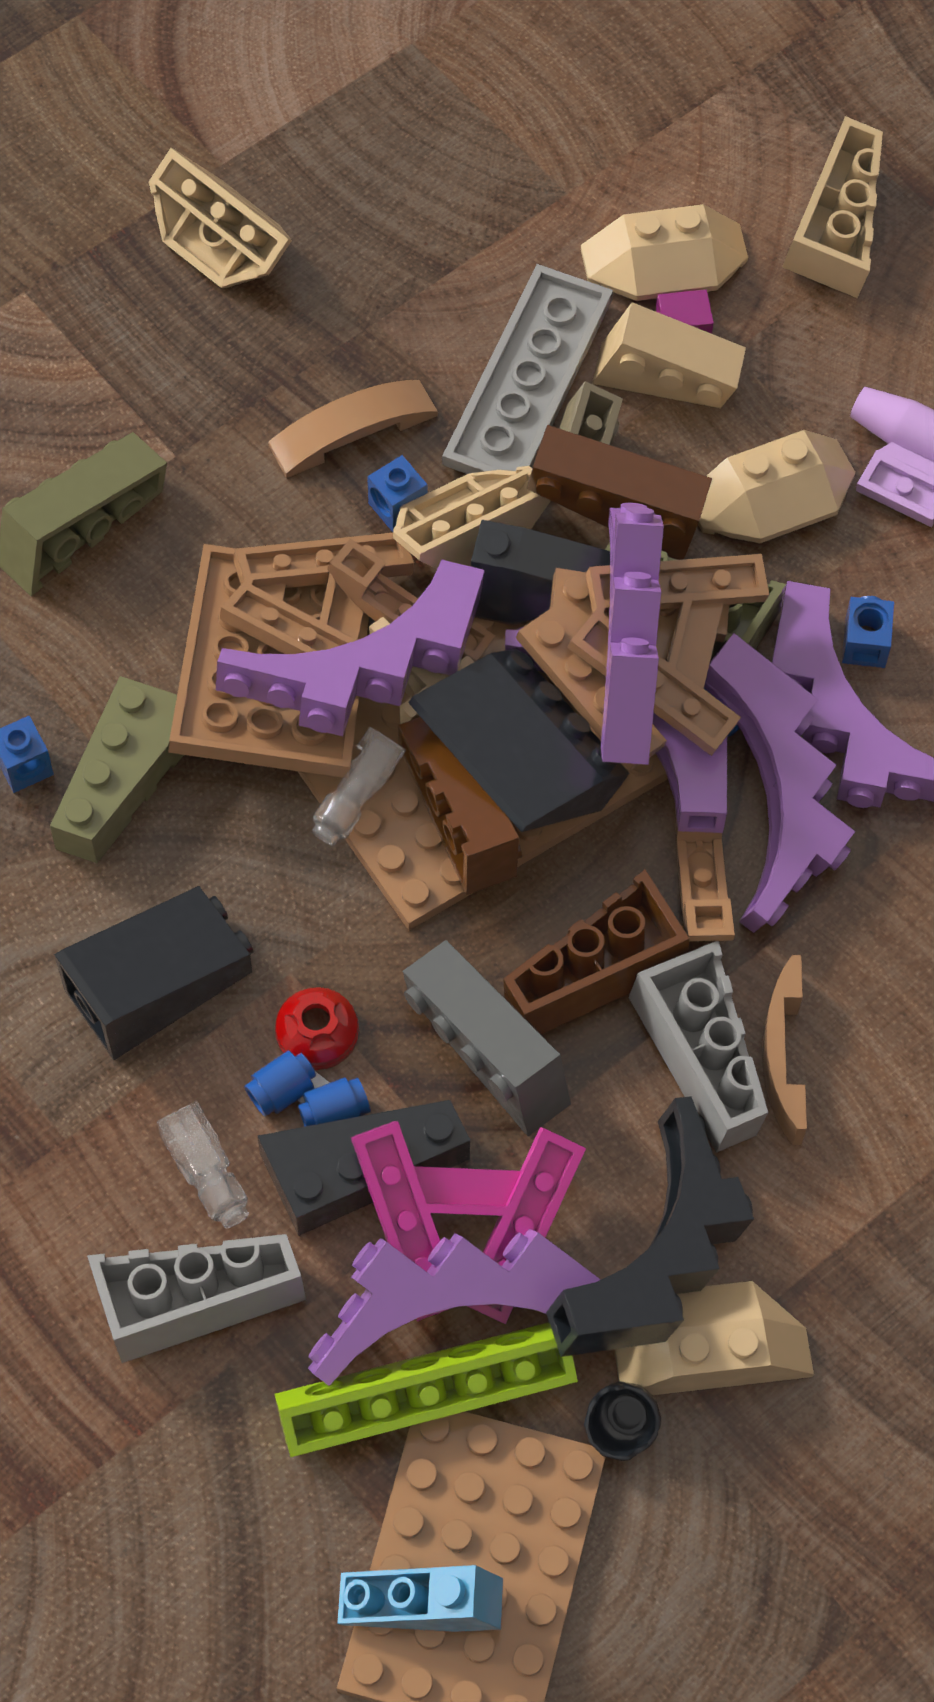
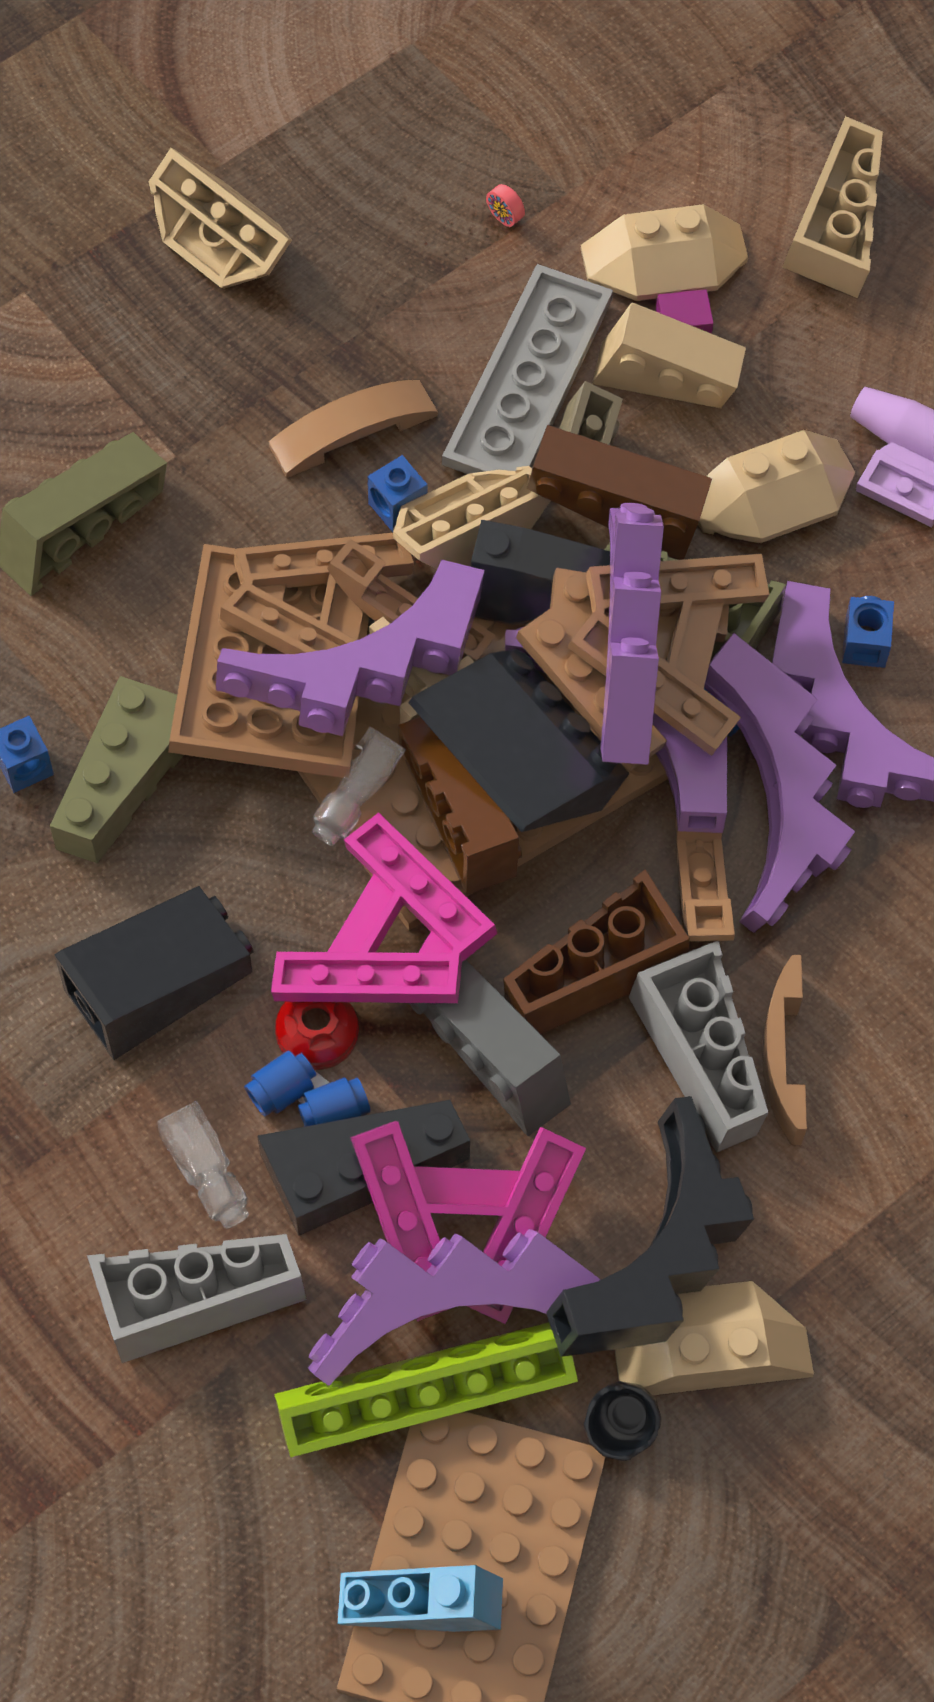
none -> dark pink plate [271,812,497,1003]
none -> coral tile [486,184,525,227]

